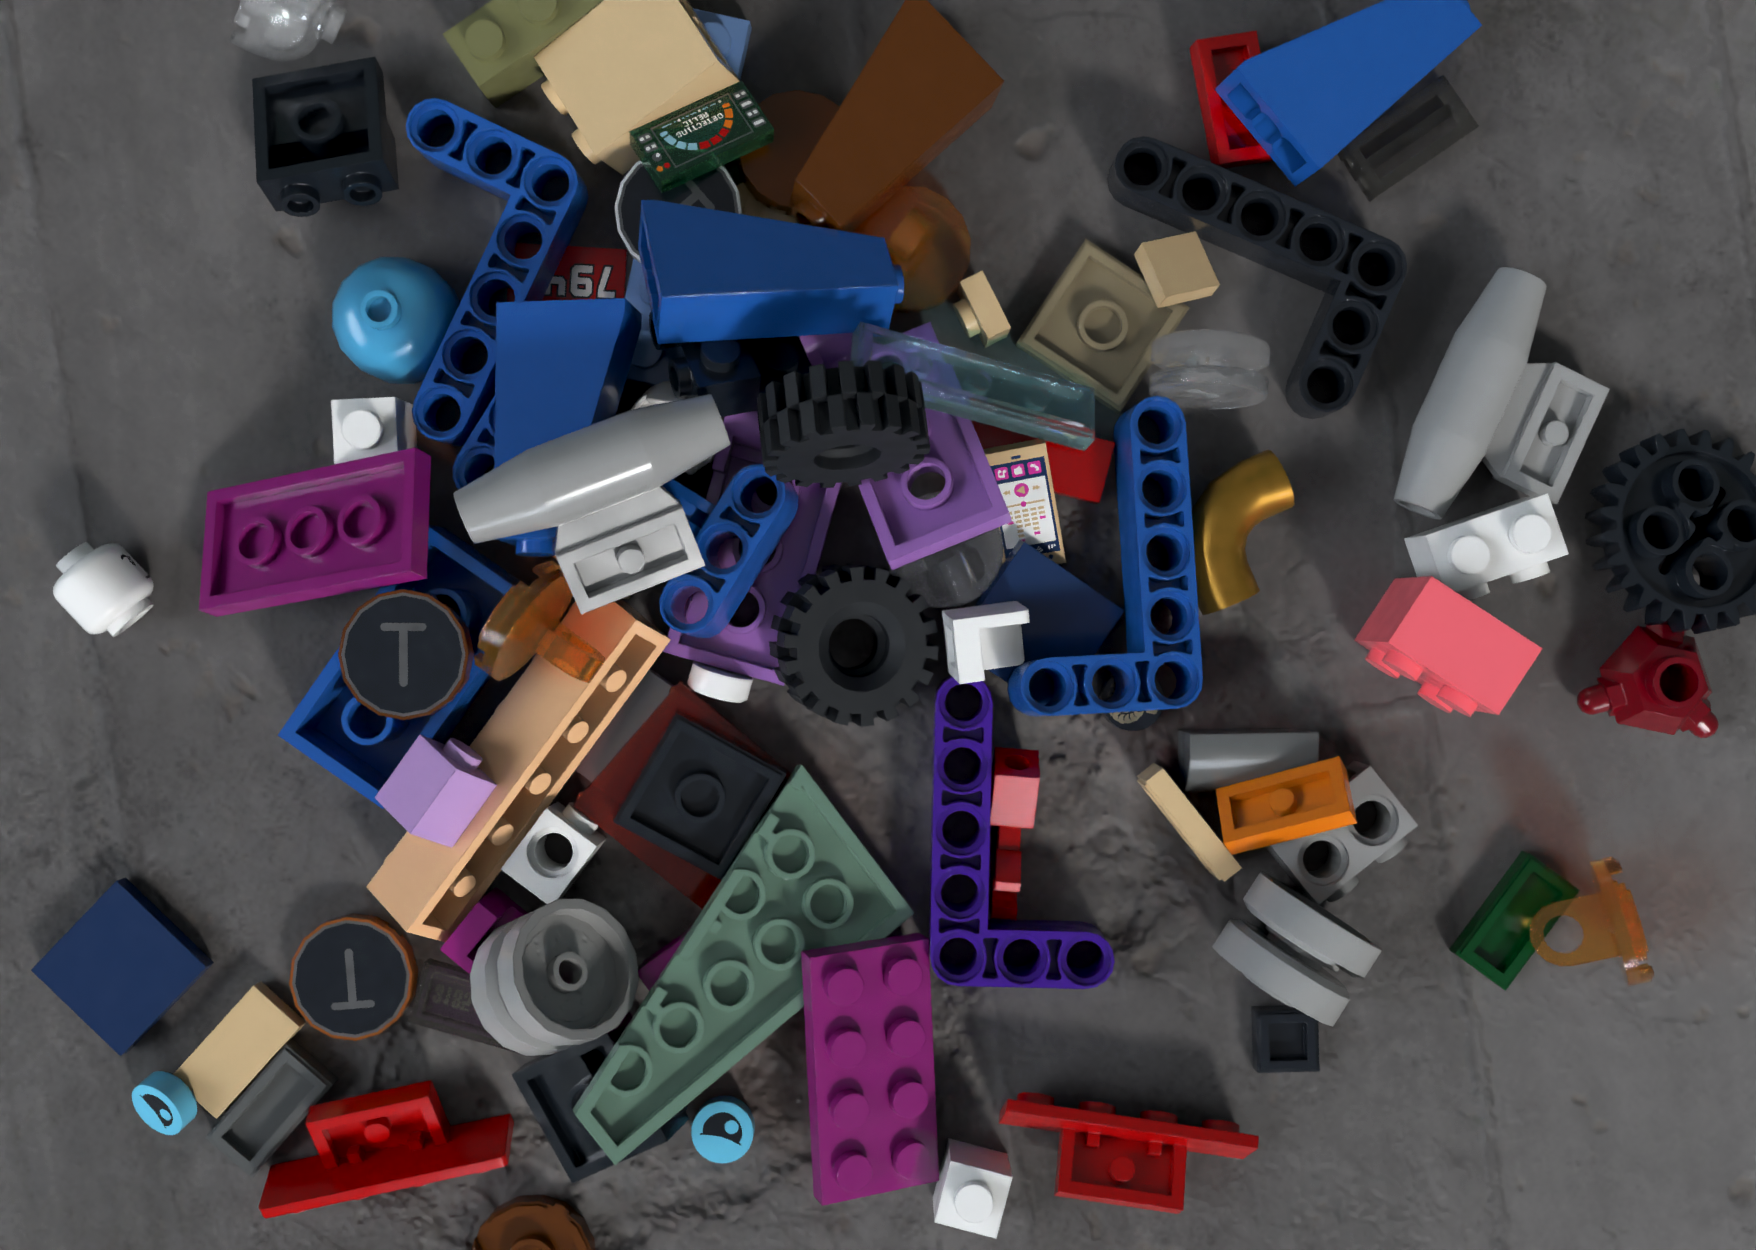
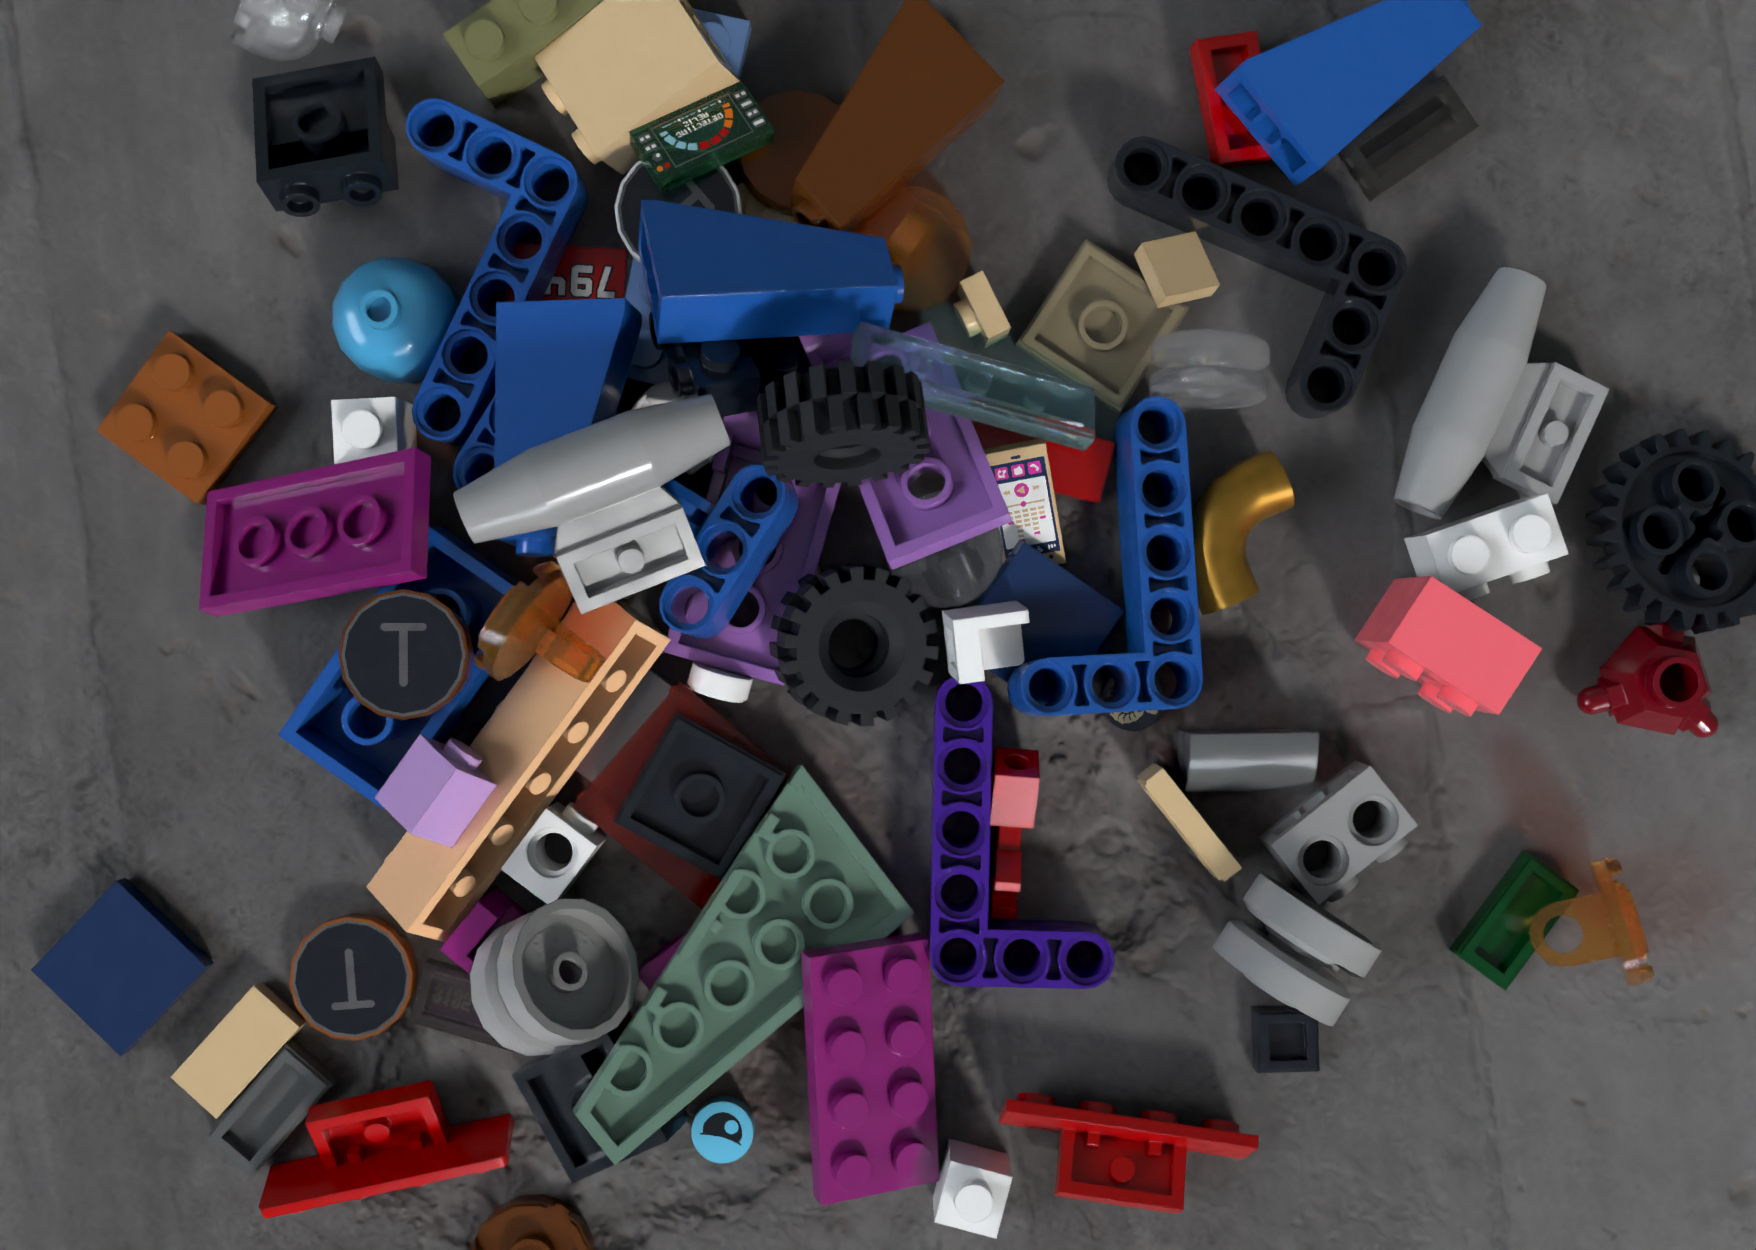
white head [53,542,154,637] -> none
medium azure tile [132,1071,197,1135] -> none
orange plate [1215,756,1357,855] -> none
none -> dark orange plate [96,330,278,505]

